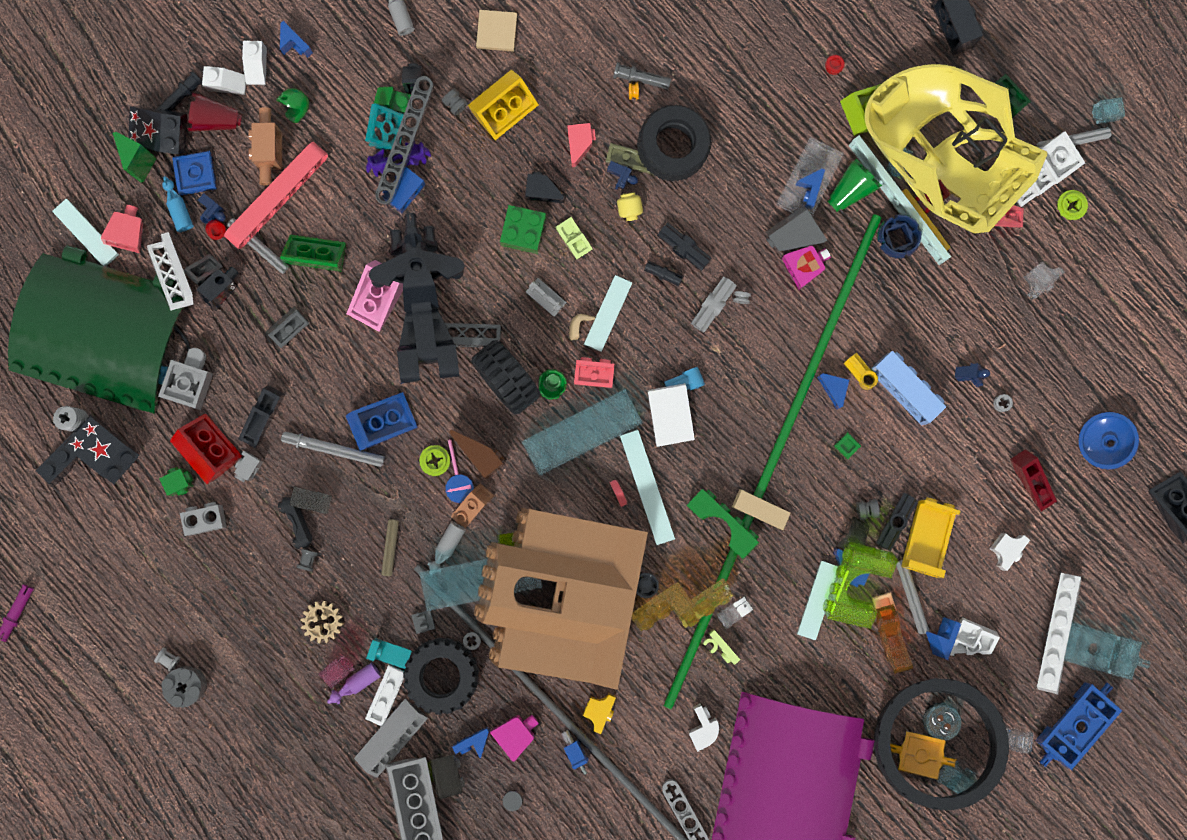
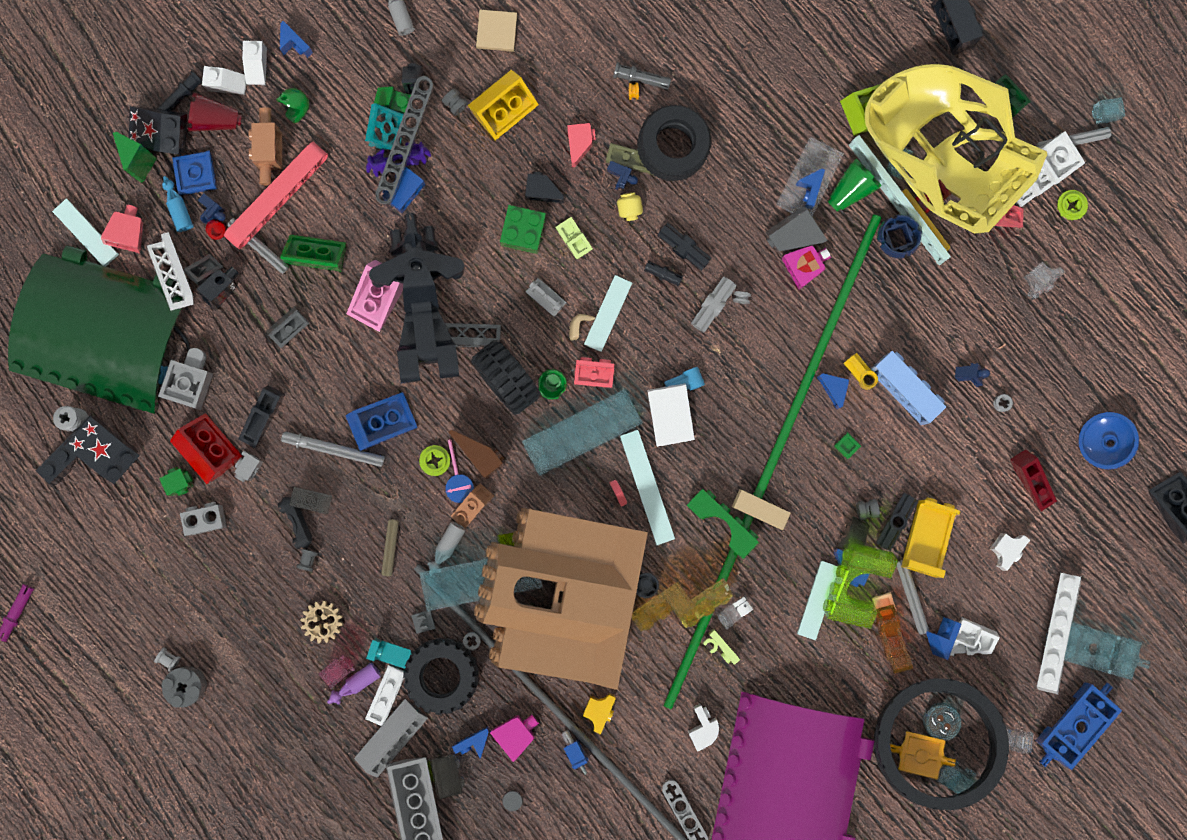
red tile [825,55,845,75] -> none

